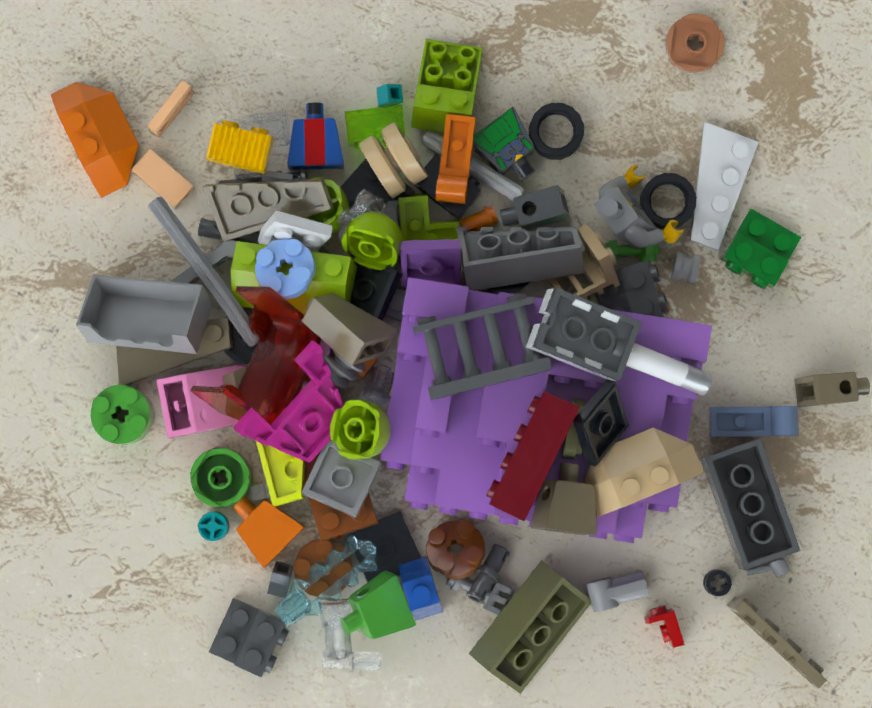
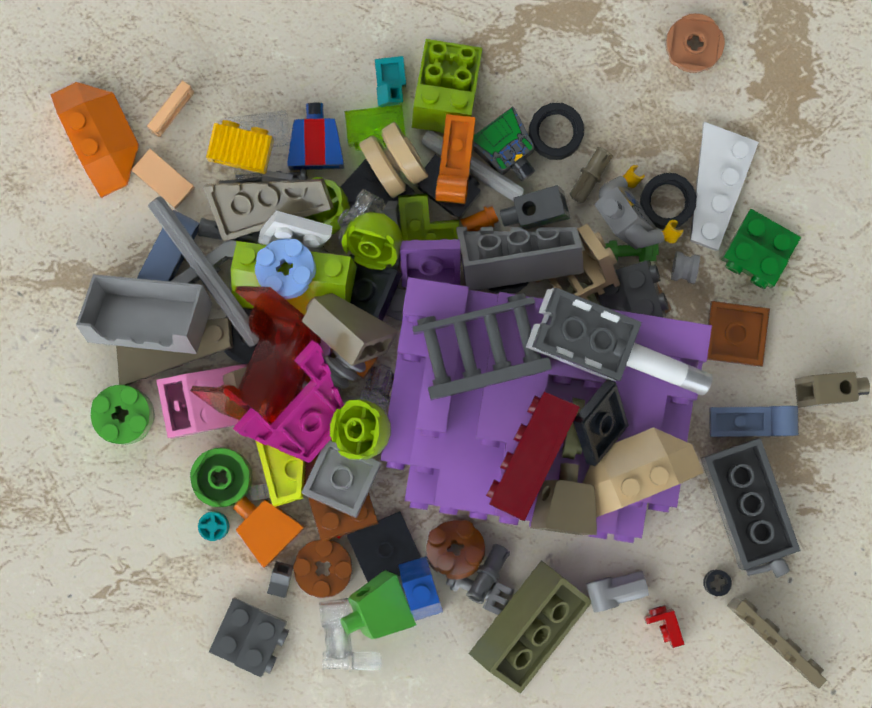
clear light blue sword [274,535,378,627] -> none
none -> sand blue beam [137,210,199,282]
none -> teal plate [374,56,406,87]
none -> dark tan axle [570,147,613,203]
none -> dark orange plate [707,301,770,367]

